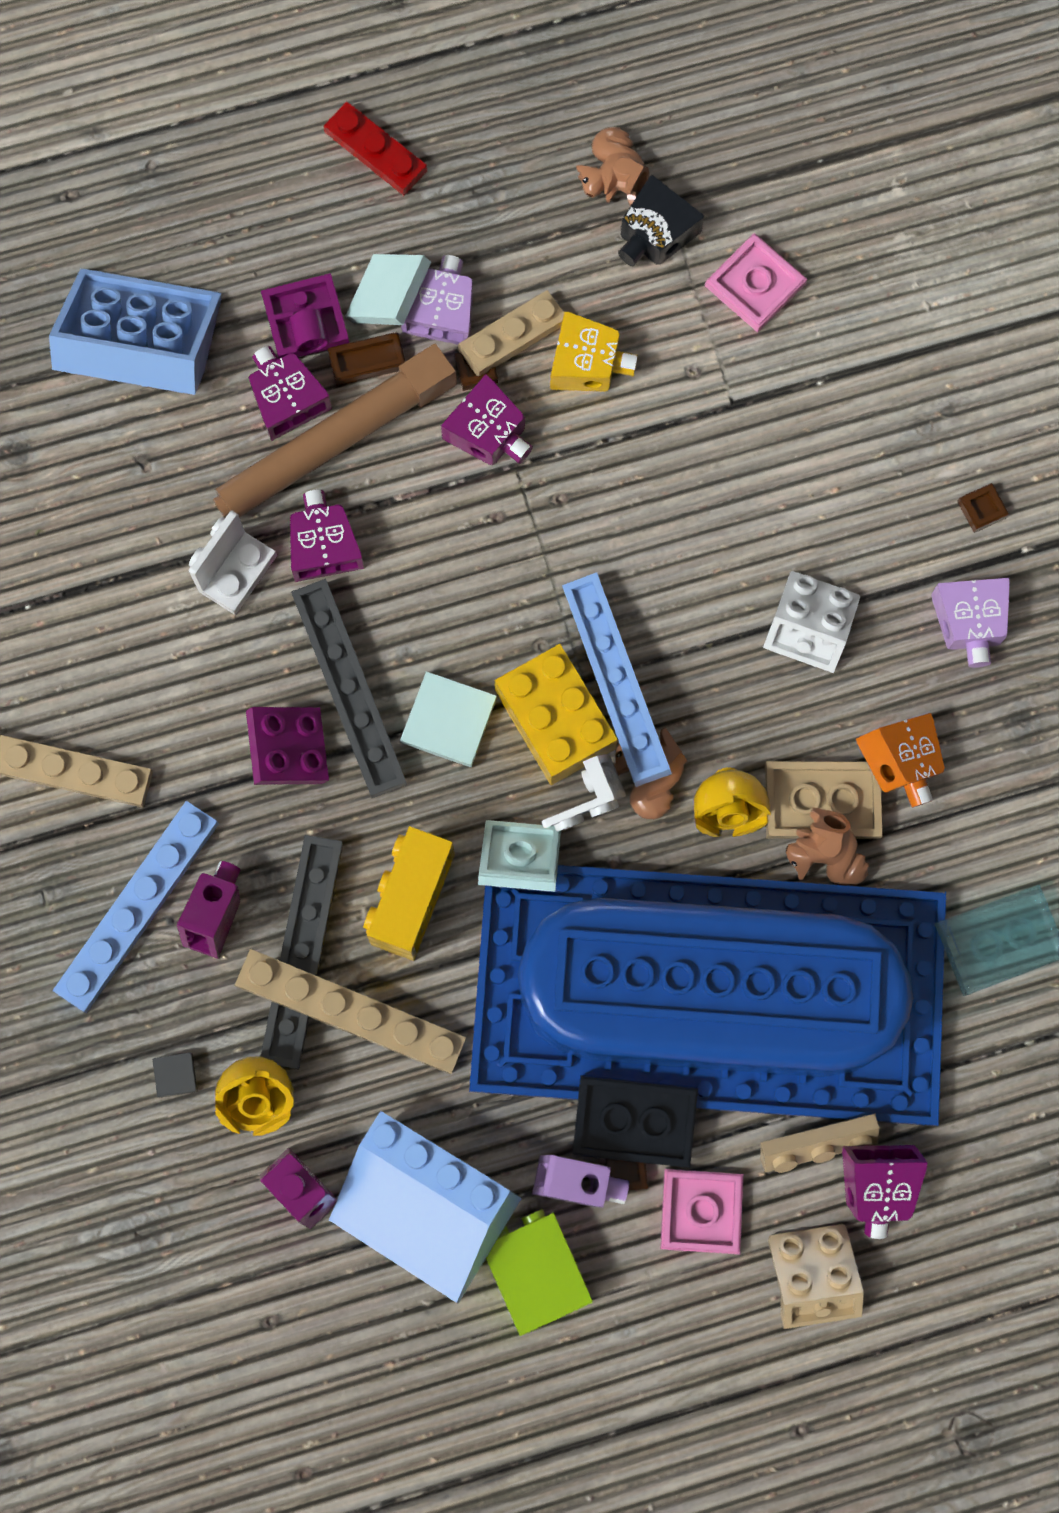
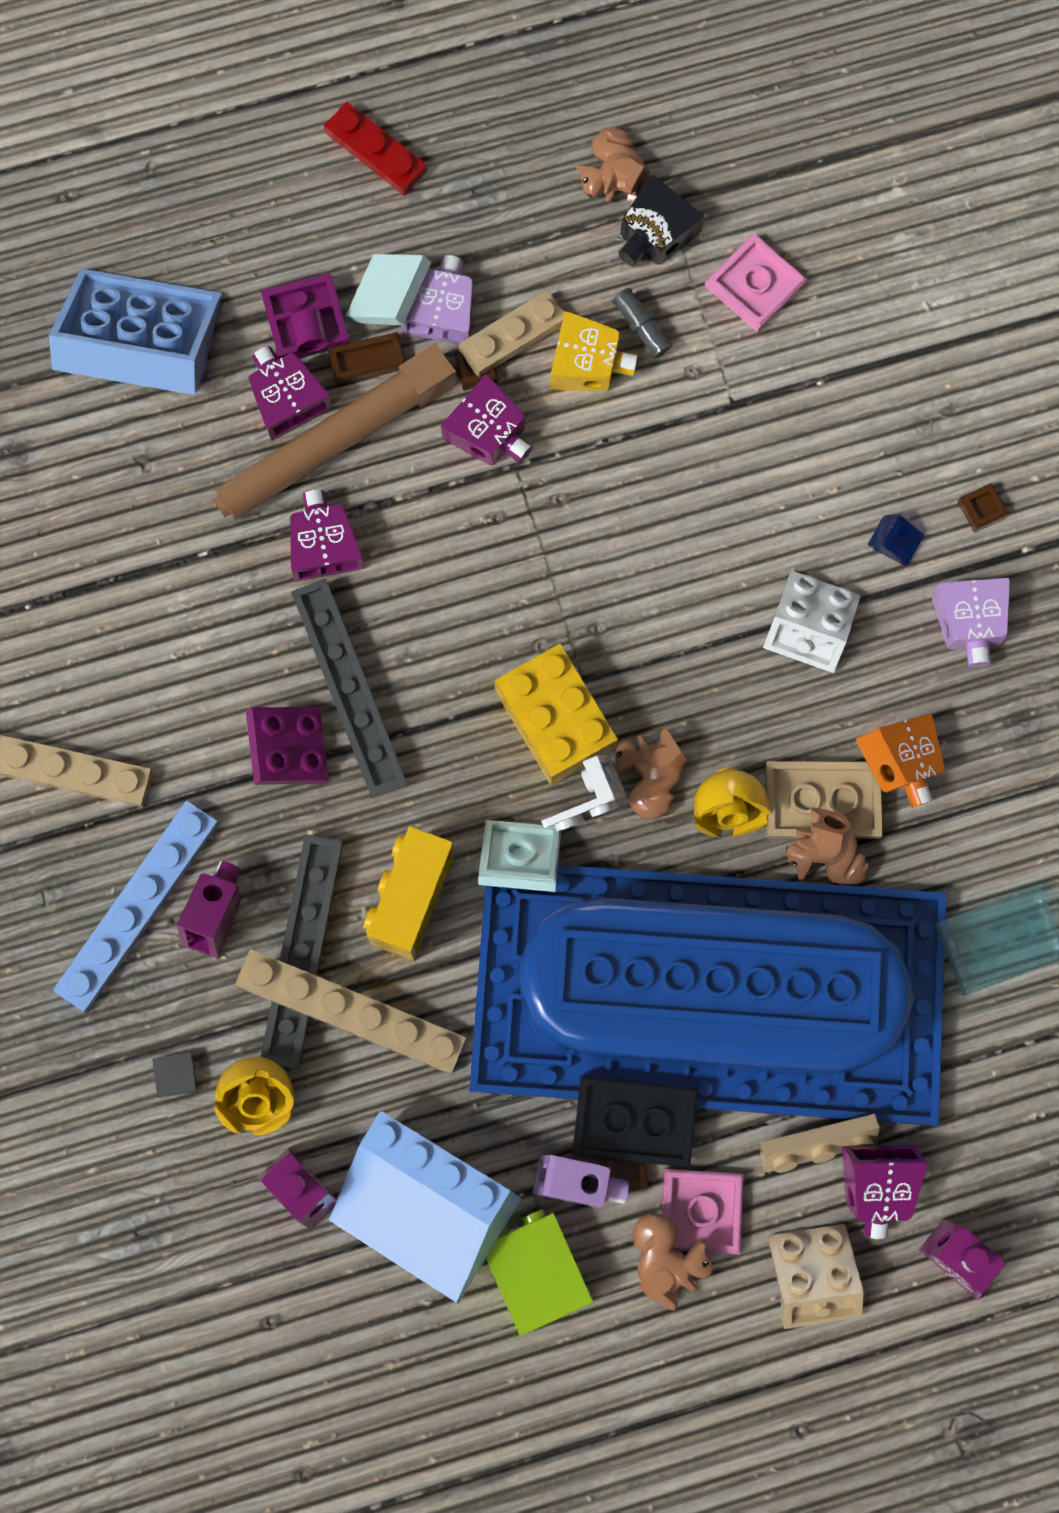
white bracket [189,510,277,615] -> none
light aqua tile [400,671,497,767] -> none
light blue plate [562,572,672,787] -> none
none -> dark grey pin [612,287,673,359]
none -> nougat animal [632,1213,712,1311]
none -> clear blue slope [868,514,924,566]
none -> magenta torso [918,1219,1006,1300]

